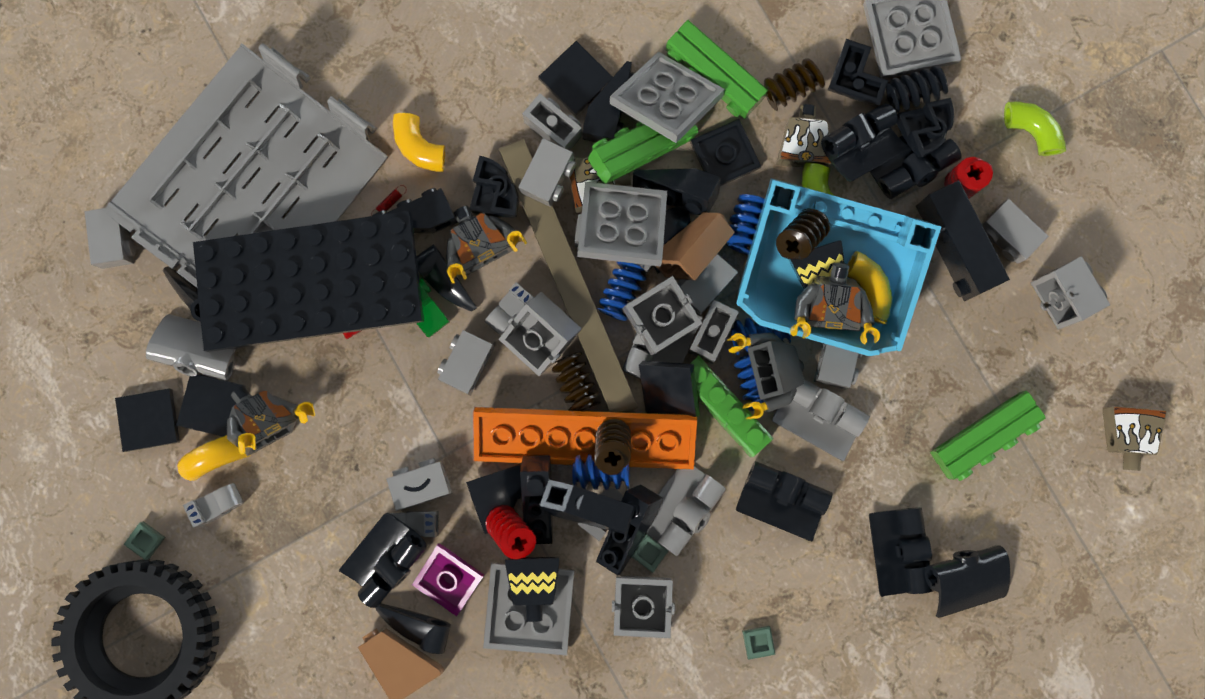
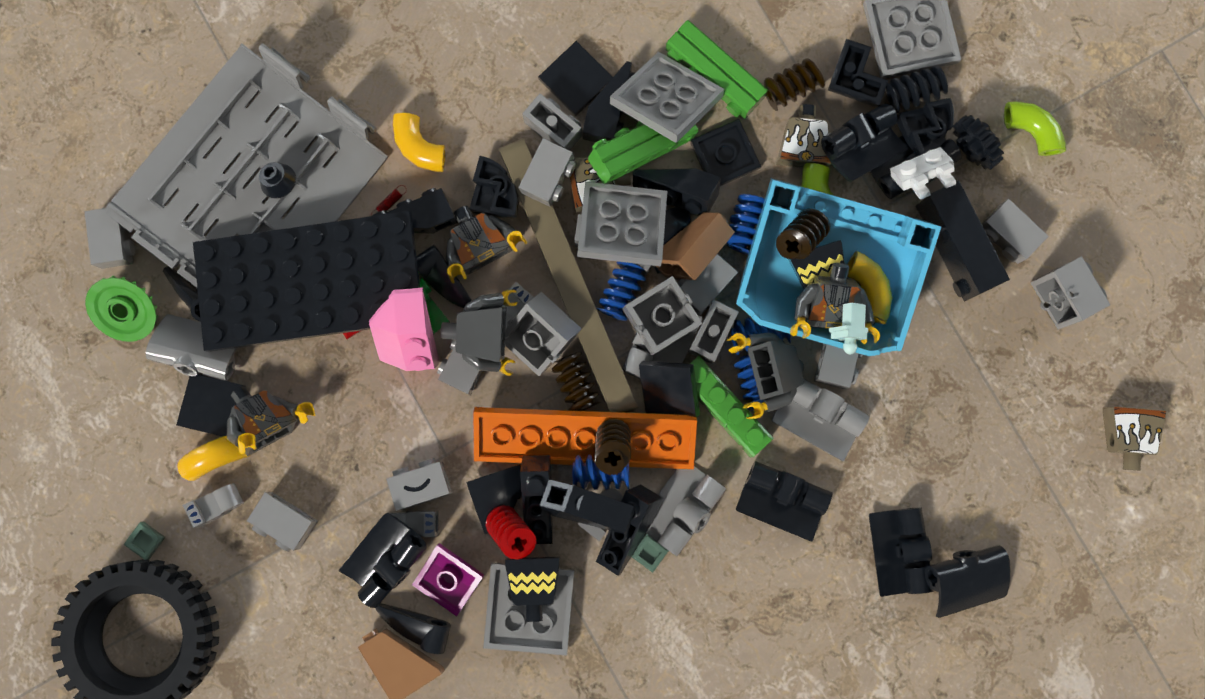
black tile [115,389,180,452] -> none
light grey brick [612,575,675,638] -> none
sand green tile [742,626,776,660] -> none
bright green brick [930,391,1046,481] -> none
red piece [944,157,993,199] -> none
none -> bright green gear [85,275,158,342]
none -> light grey brick [247,492,318,552]
none -> black cone [259,162,296,199]
none -> bright pink wedge [369,288,439,371]
none -> dark grey torso [441,290,518,376]
none -> light aqua piece [829,303,868,355]
none -> white plate [890,147,956,200]
none -> black gear [953,115,1004,170]

